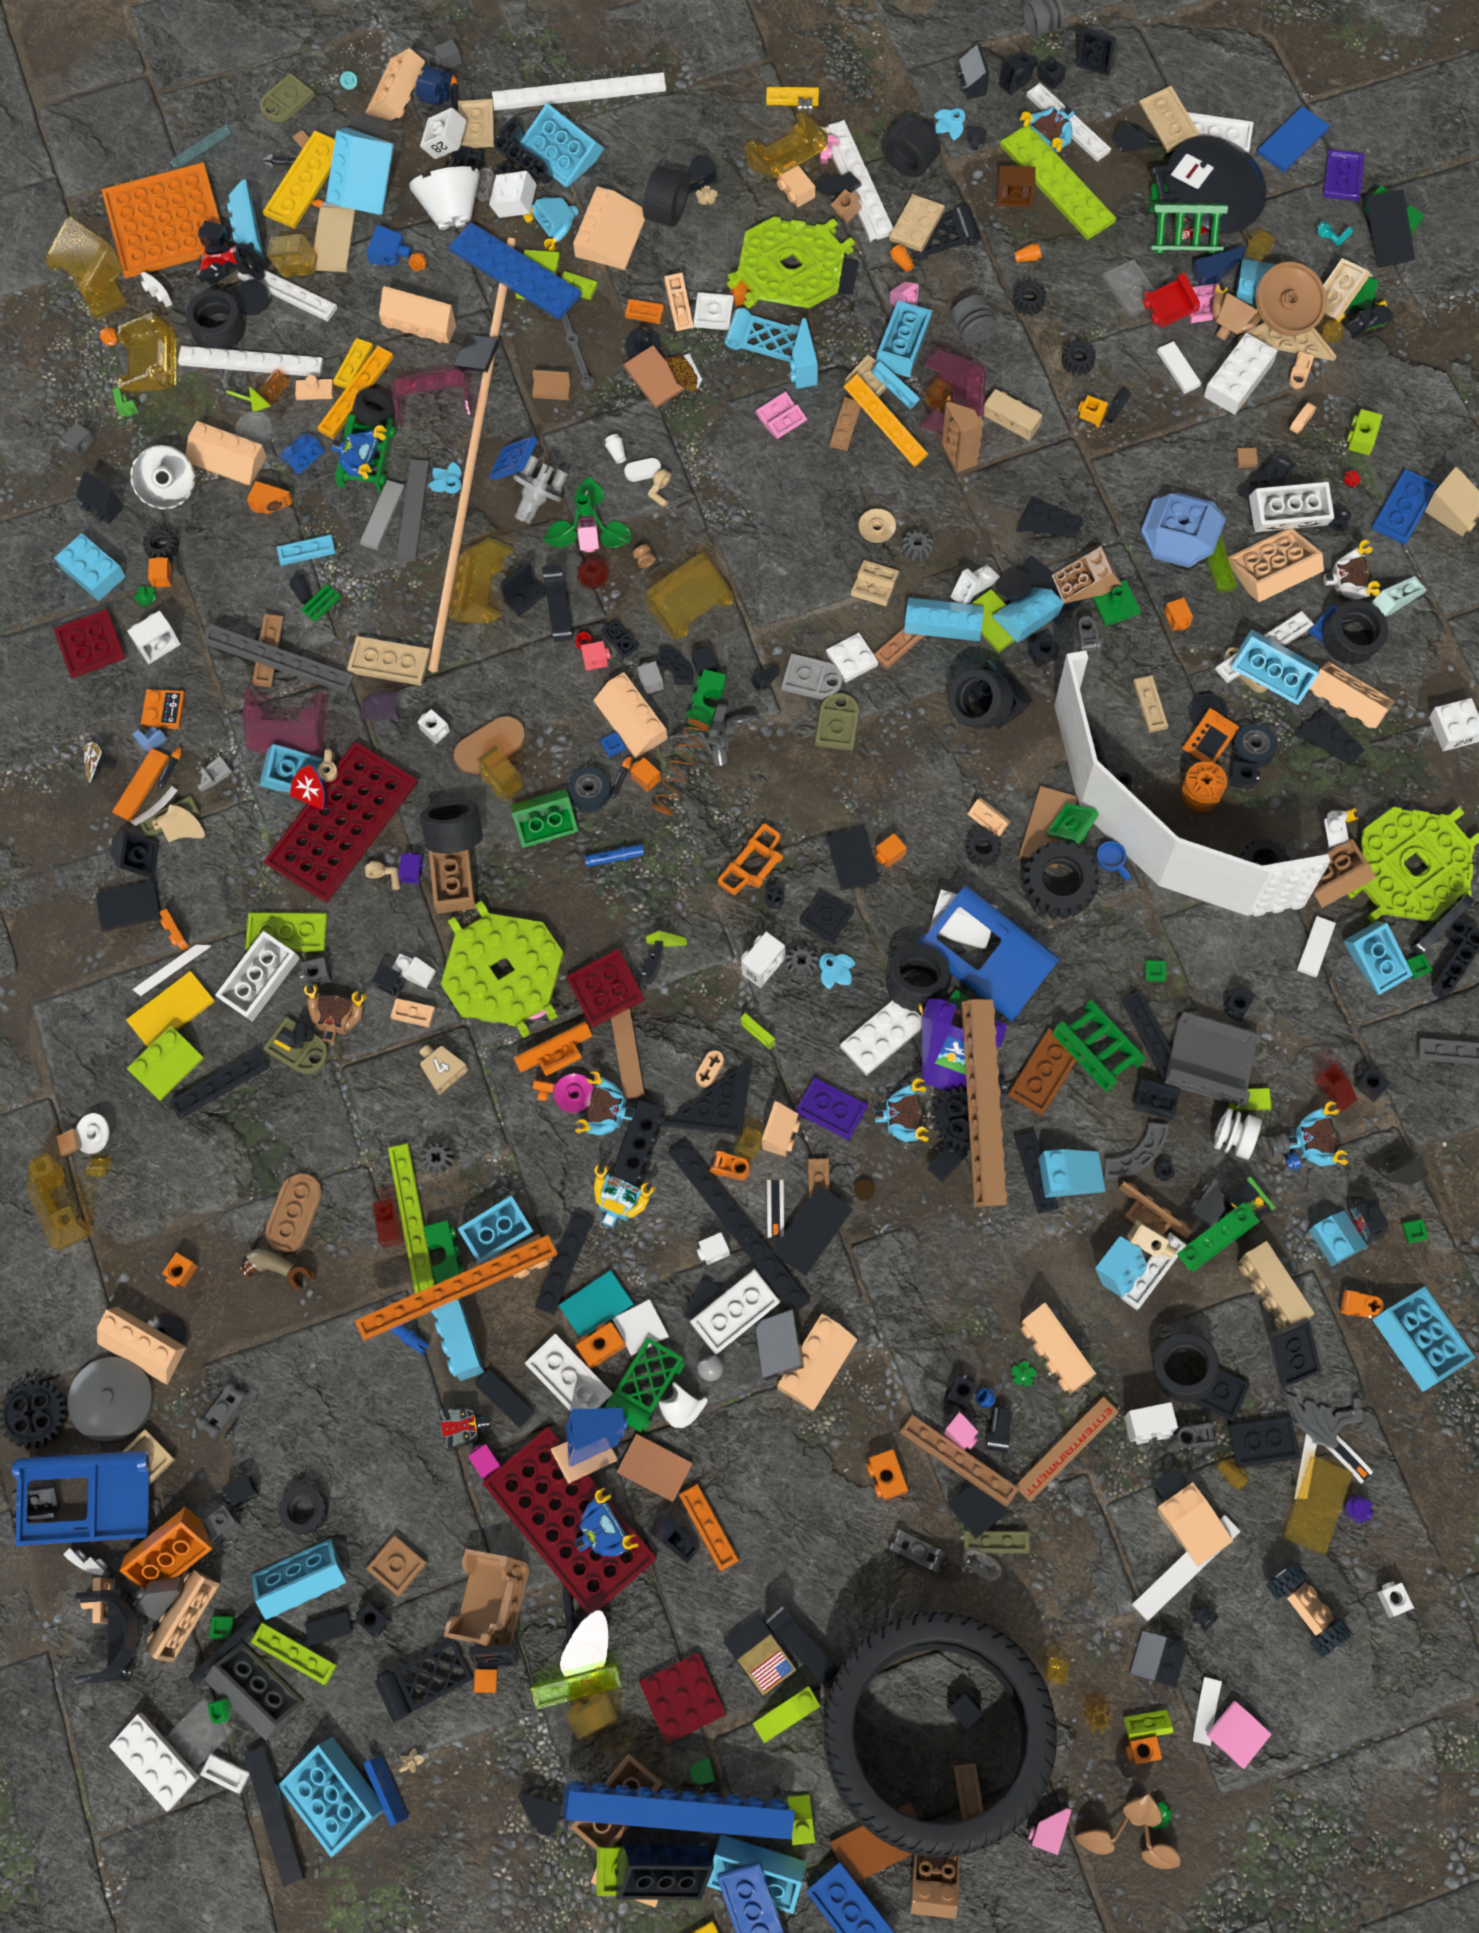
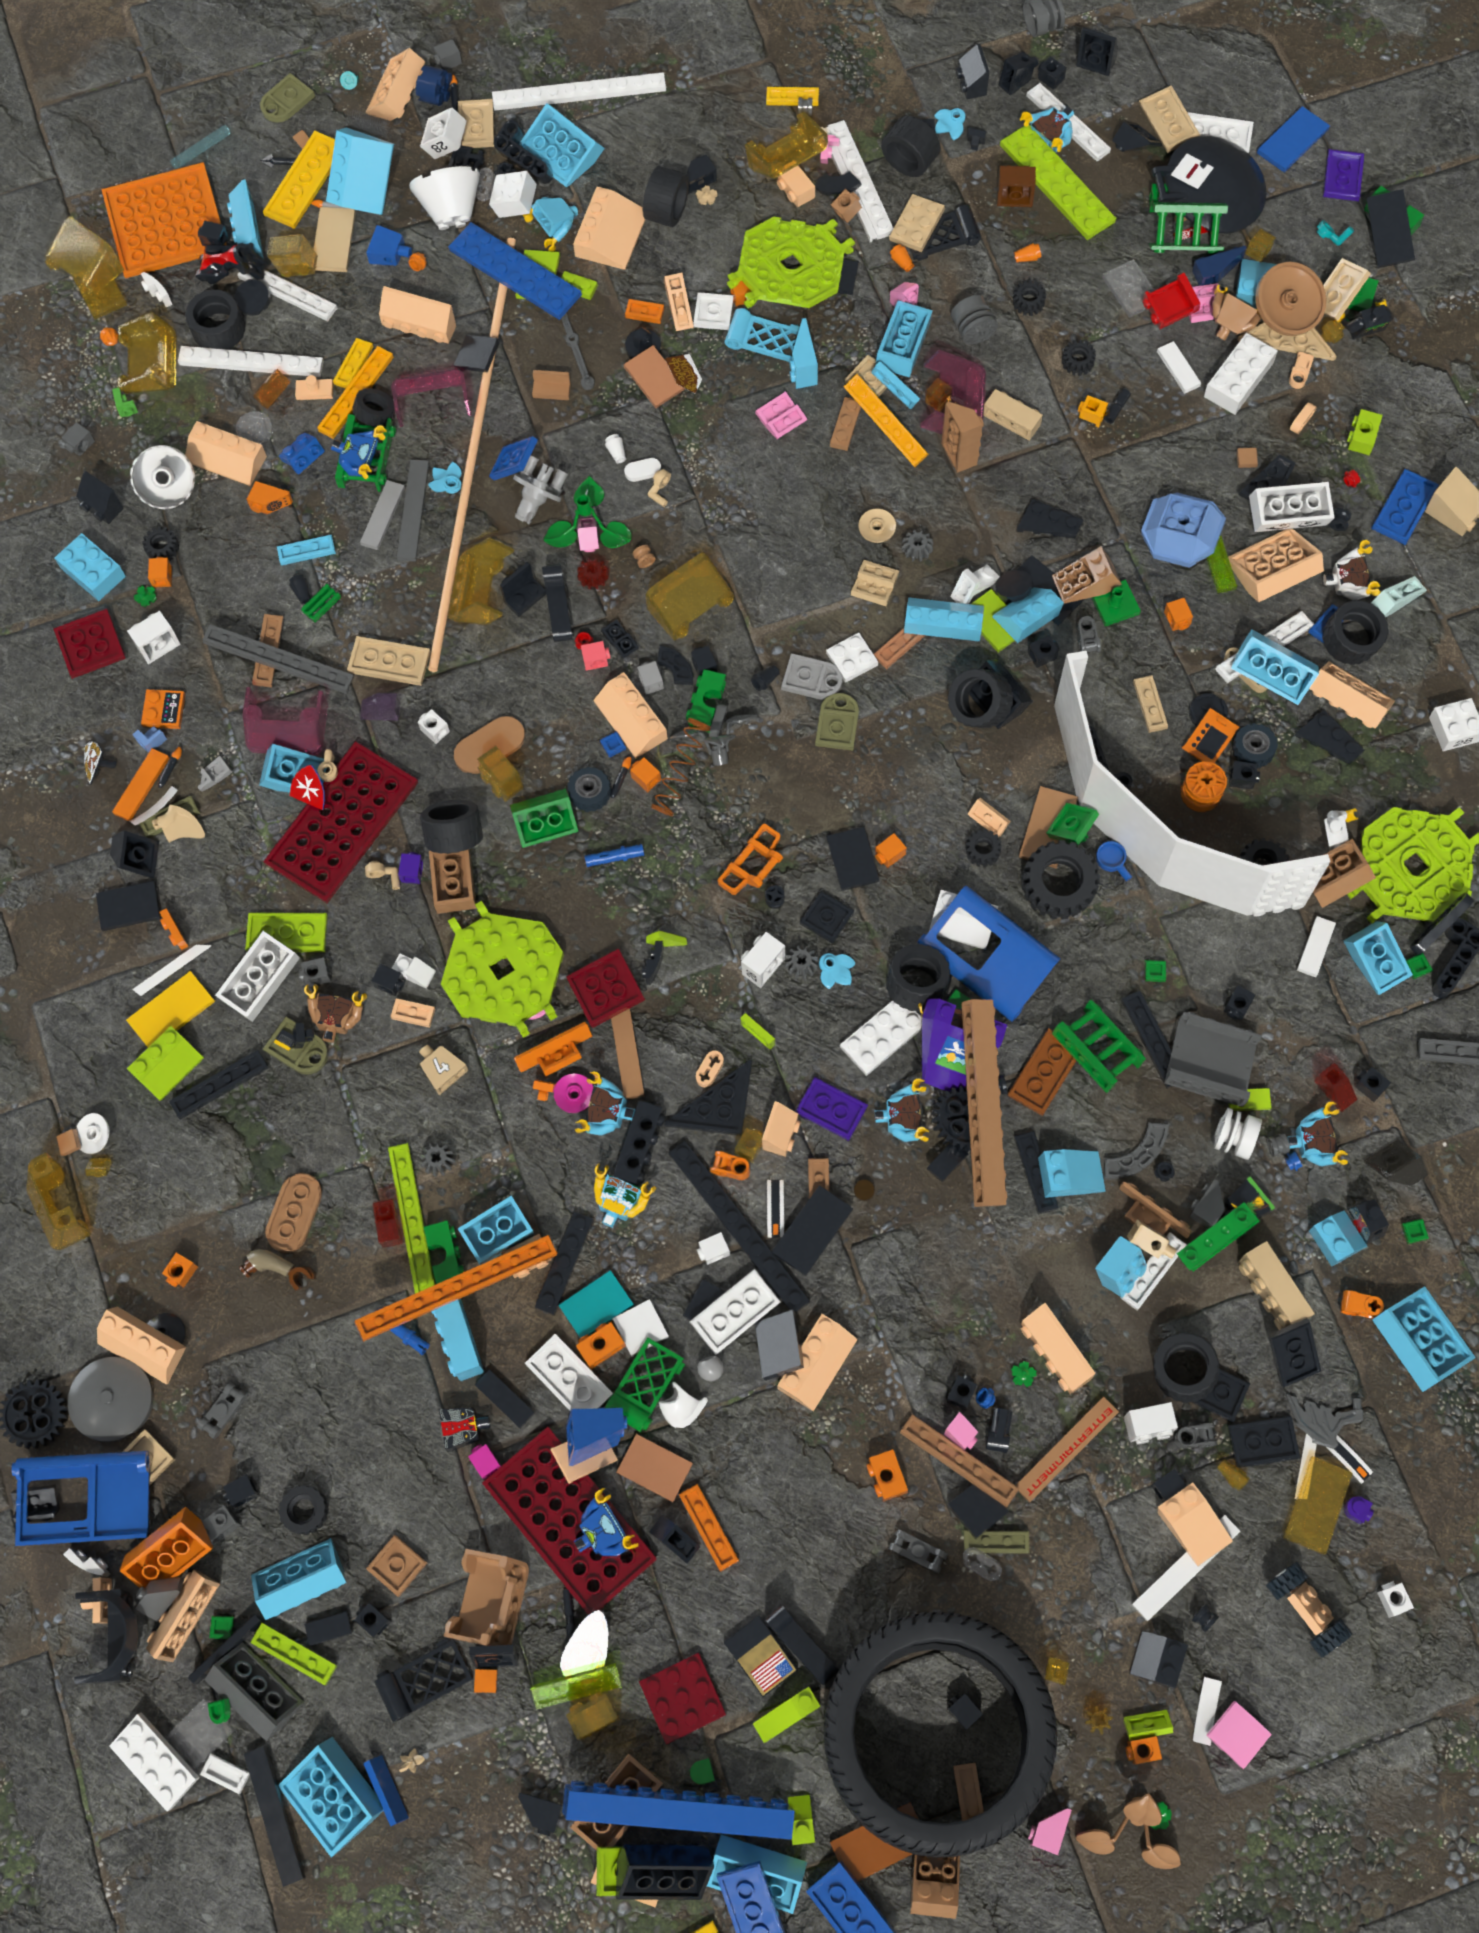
lime piece [226,387,271,412] -> none
black bracket [1133,1079,1181,1120] -> none

